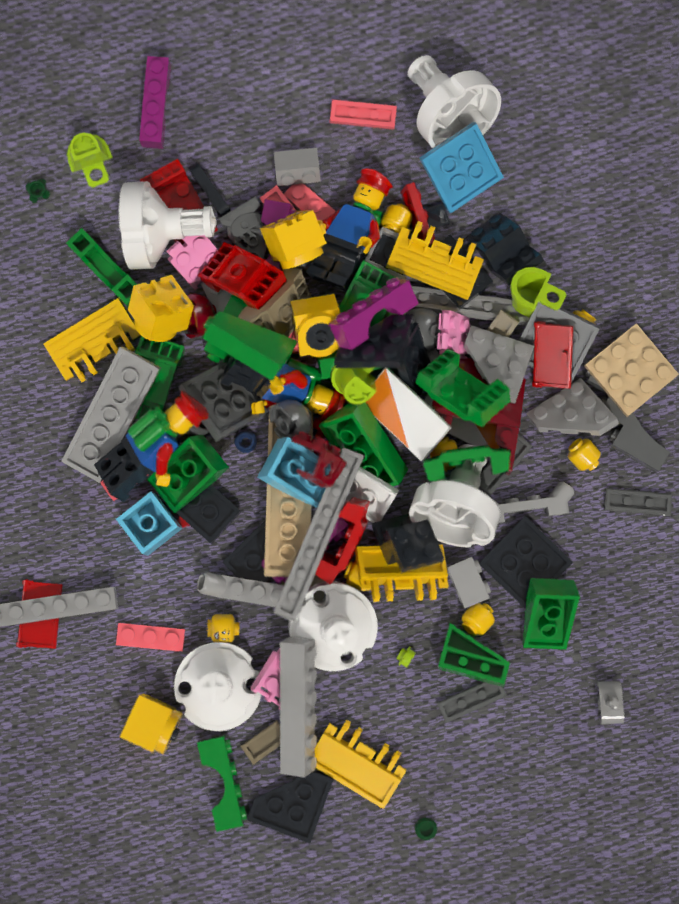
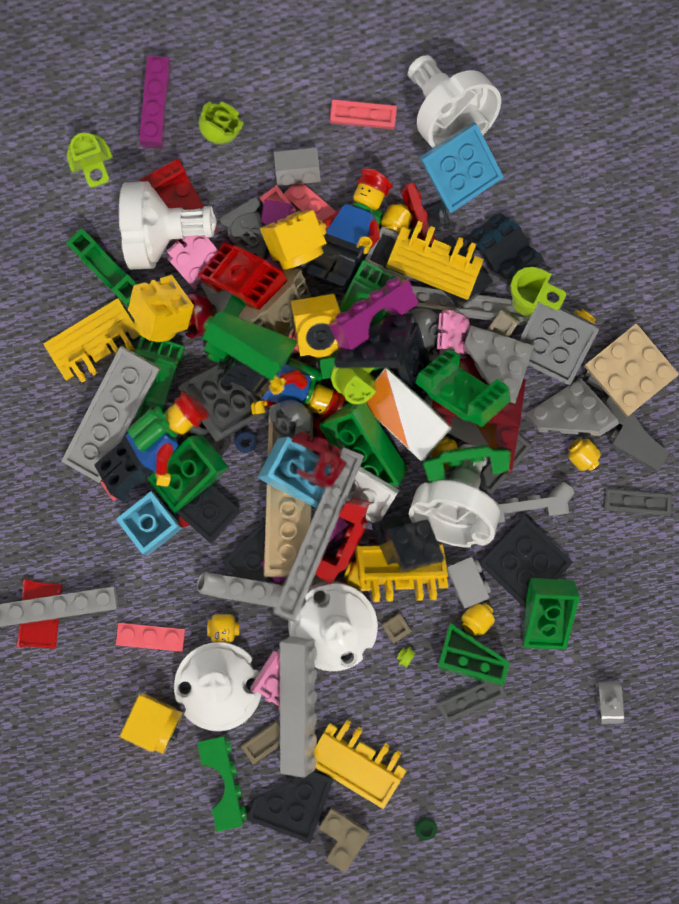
dark green plate [25,179,50,203] -> none
black beam [188,162,231,217] -> none
door [532,321,573,389] -> none
none -> lime cylinder [198,102,243,145]
none -> dark tan brick [319,807,370,873]
none -> dark tan tile [381,613,412,643]

